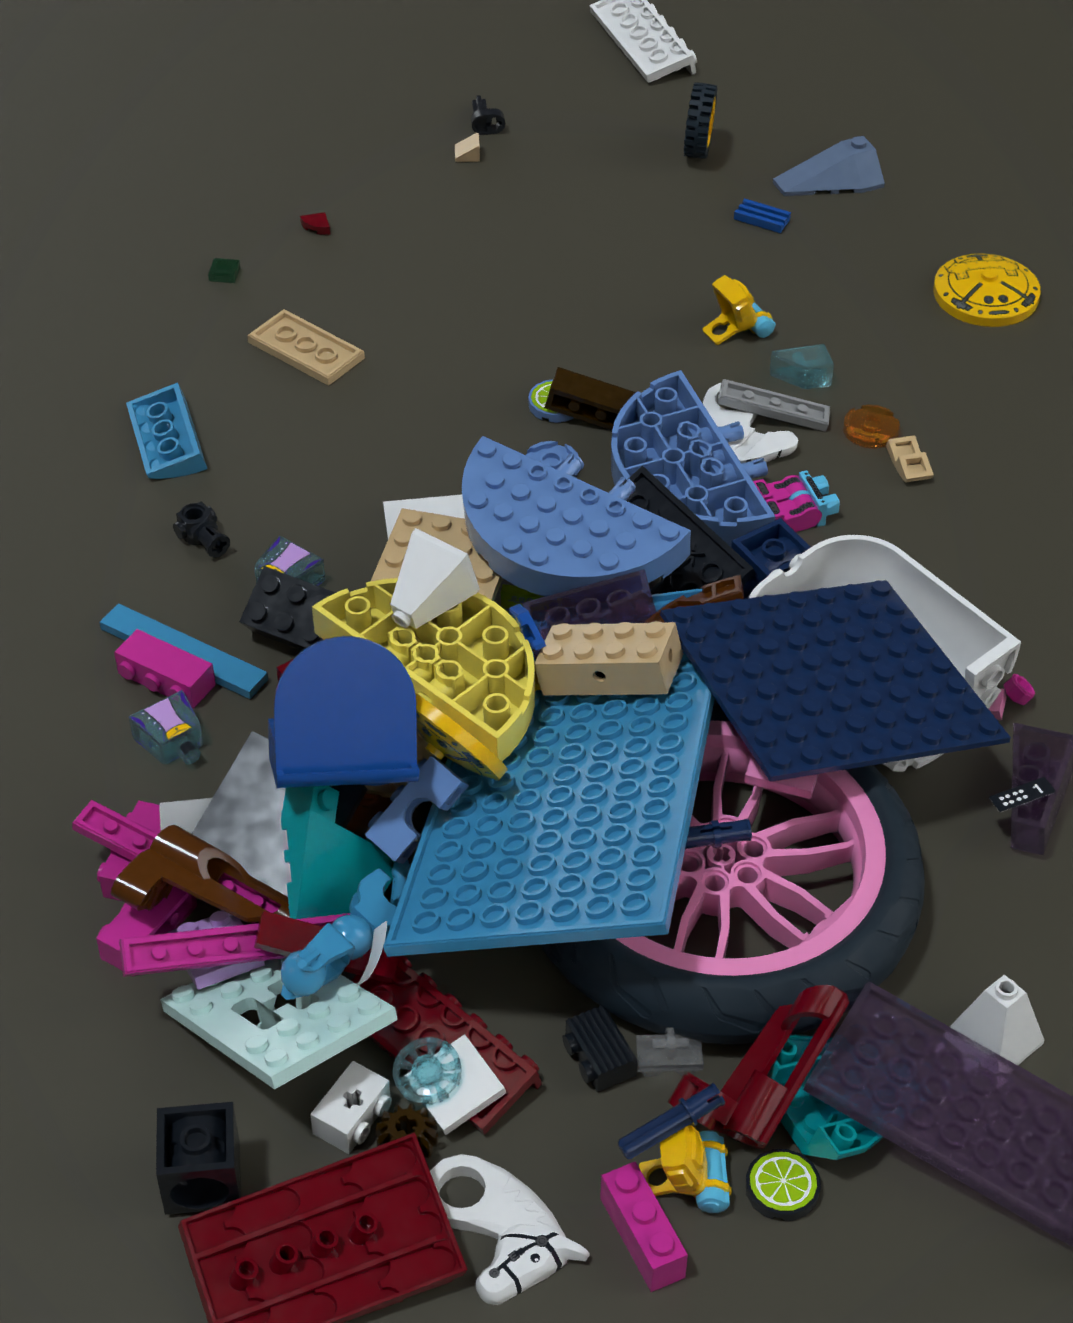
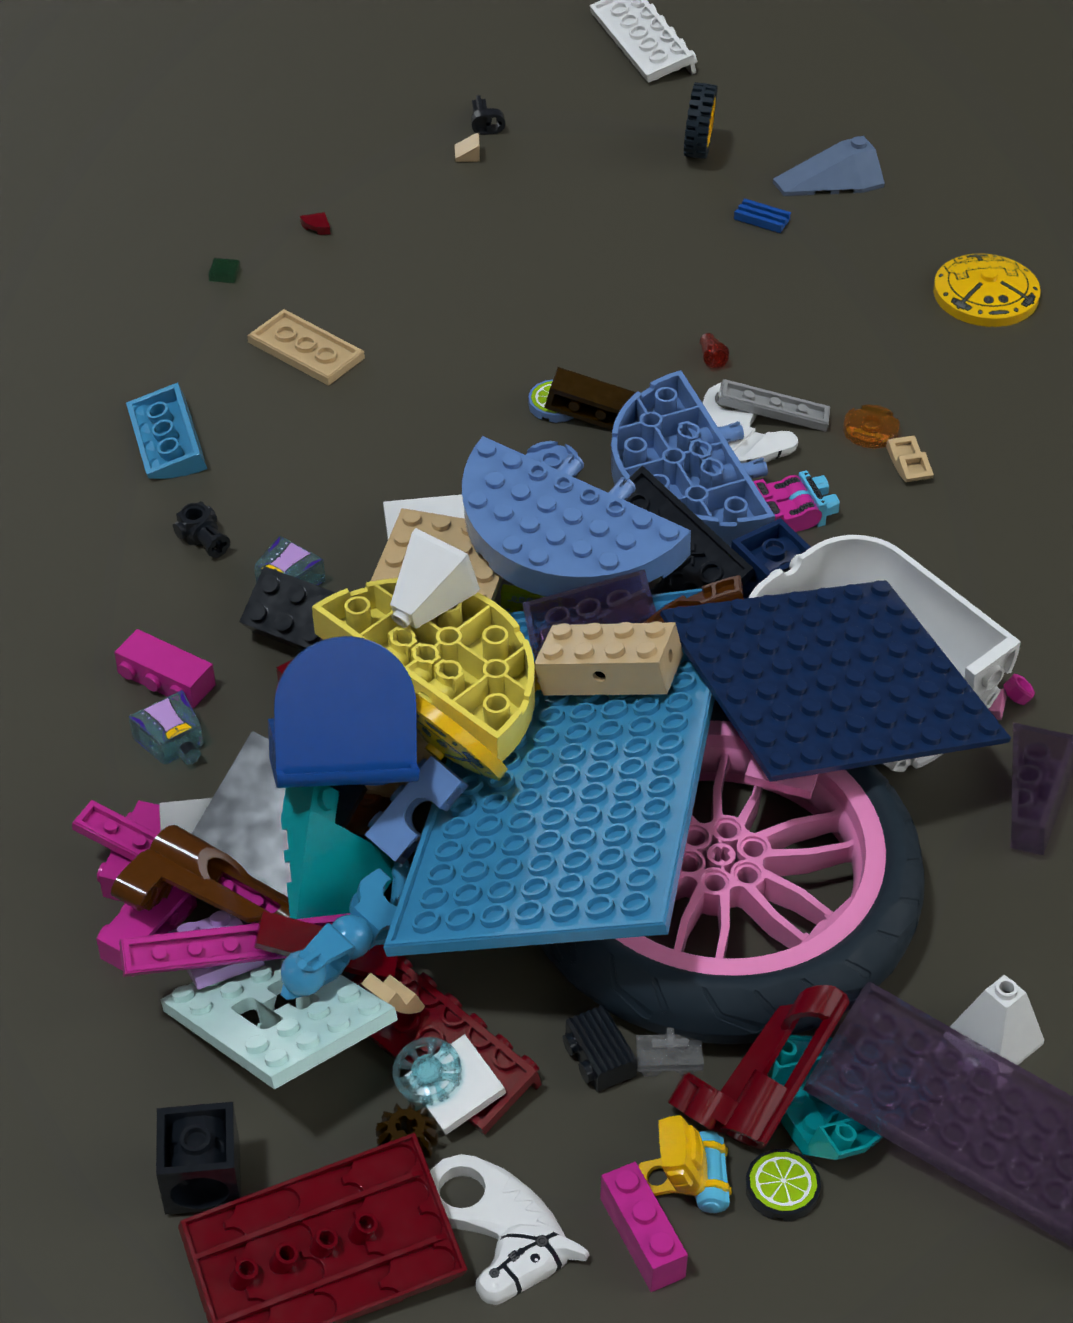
dark azure tile [100,603,268,699] -> none
white brick [310,1061,392,1154] -> none
white sticker [356,921,387,987] -> none
blue tile [509,604,546,650] -> none
dark blue axle [618,1083,726,1160] -> none
dark blue pin [685,818,752,849] -> none
yellow piece [702,275,776,345] -> none
clear light blue slope [770,344,834,389] -> none
black sticker [989,777,1056,812] -> none
none -> tan slope [361,973,425,1014]
none -> clear red cone [700,333,729,368]

